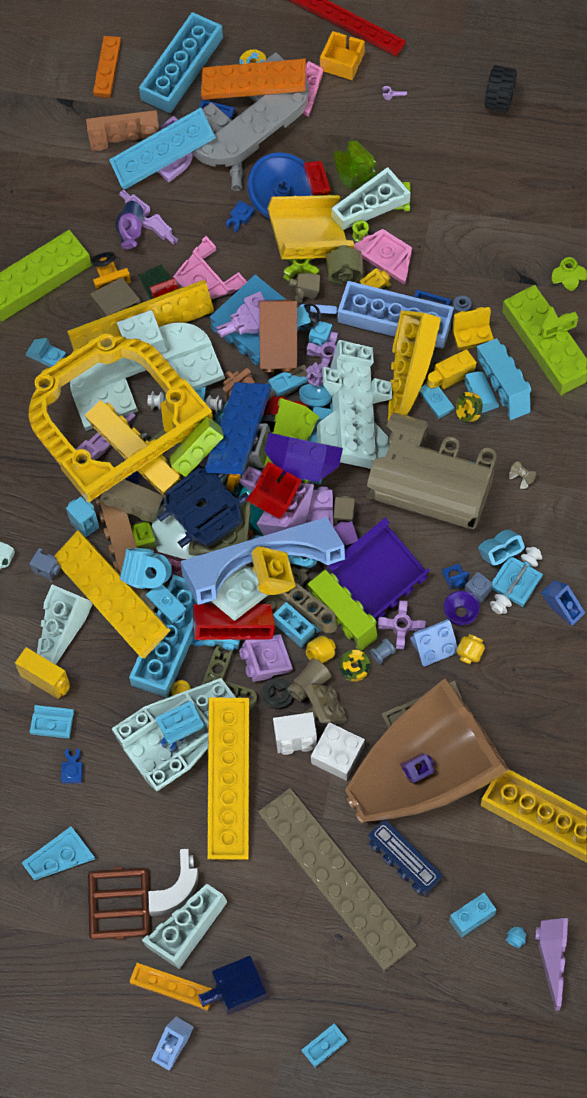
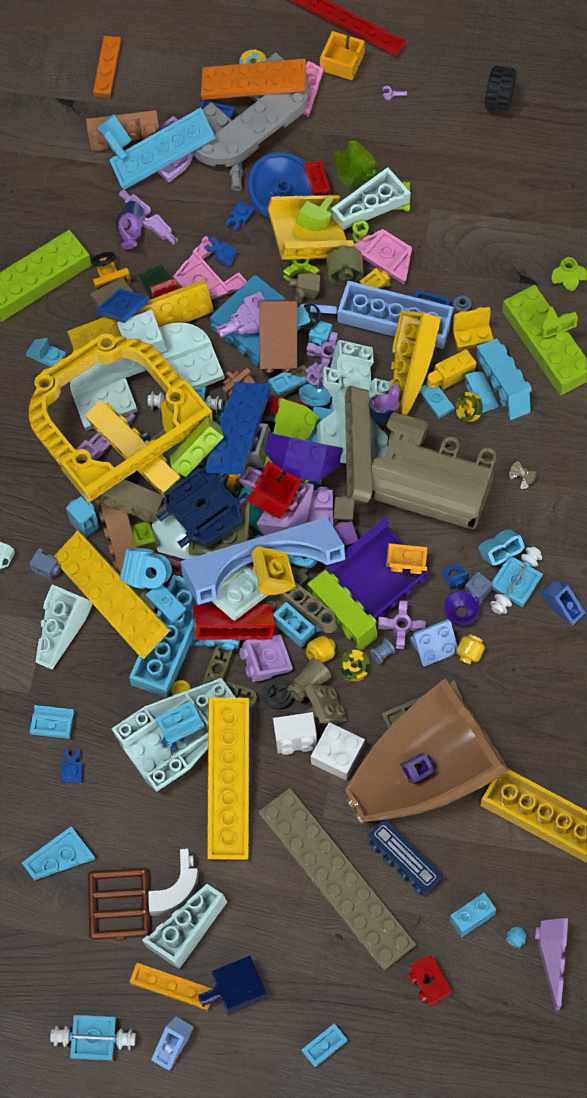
yellow brick [15,647,70,699] -> none
medium azure brick [139,12,223,114] -> none
none -> medium azure plate [50,1015,136,1061]
none -> blue plate [96,288,148,323]
none -> medium azure panel [97,114,132,159]
none -> blue plate [204,237,237,267]
none -> lime brick [295,196,334,231]
none -> dark tan beam [345,386,372,503]
none -> medium lavender hair [369,384,399,423]
none -> light orange bracket [386,544,427,574]
none -> red brick [408,955,452,1007]

